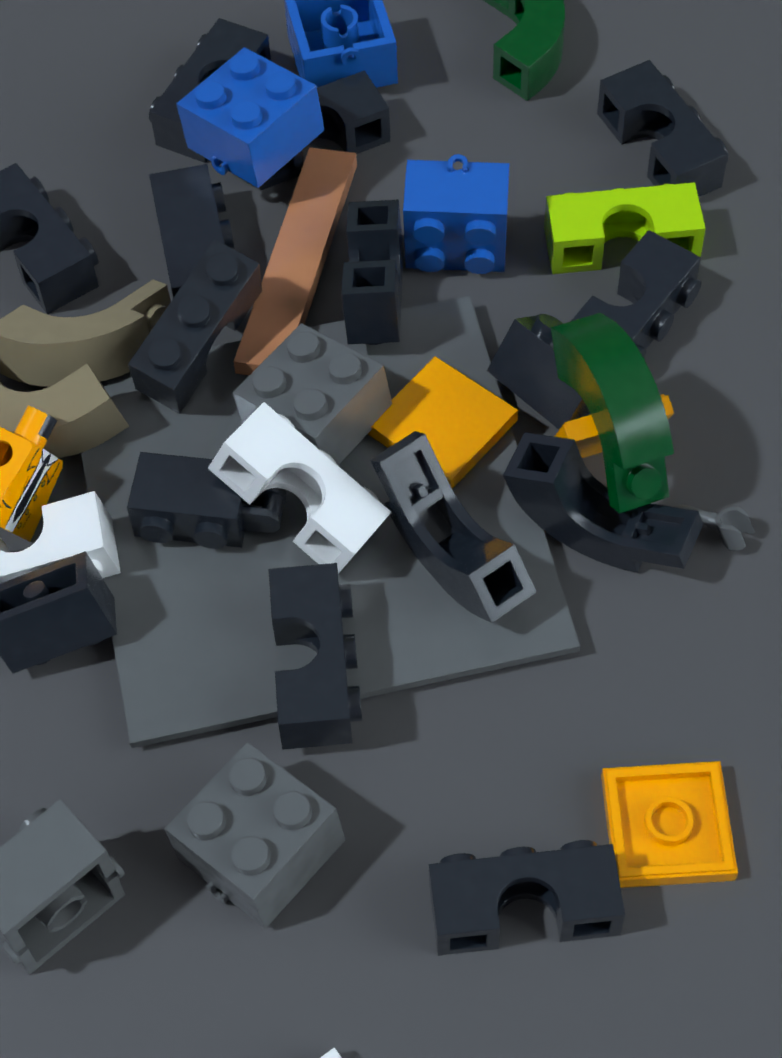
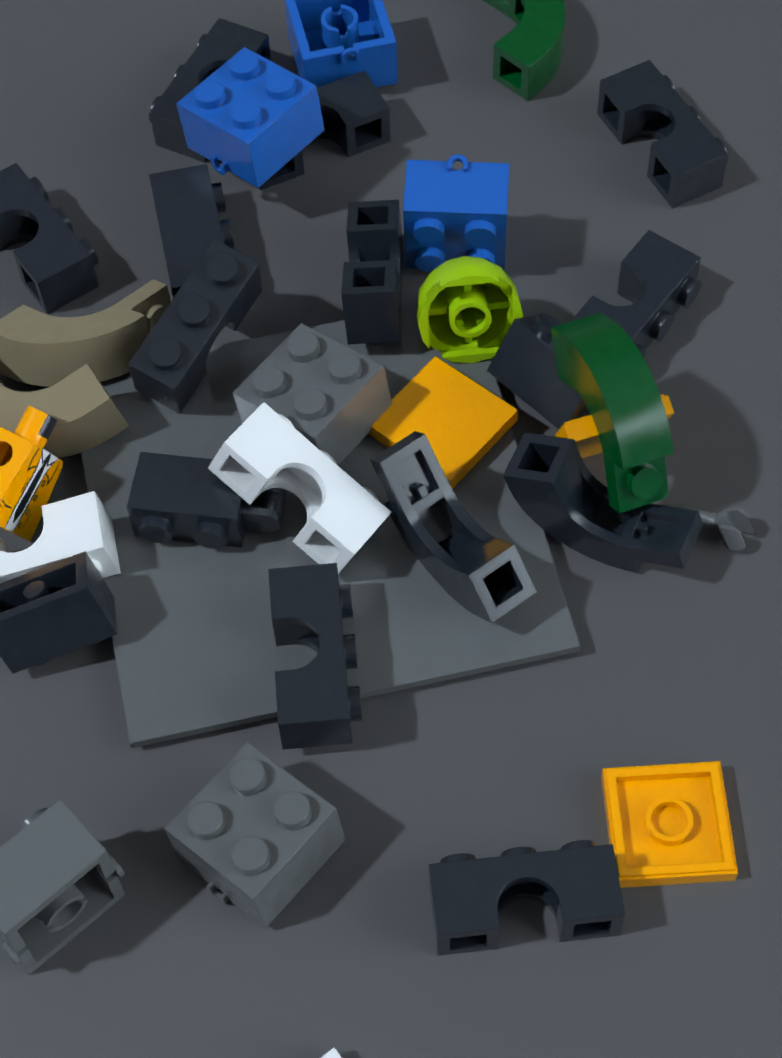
nougat tile [234,147,357,375] -> none
lime arch [544,182,706,274] -> none
none -> lime cylinder [416,256,523,363]

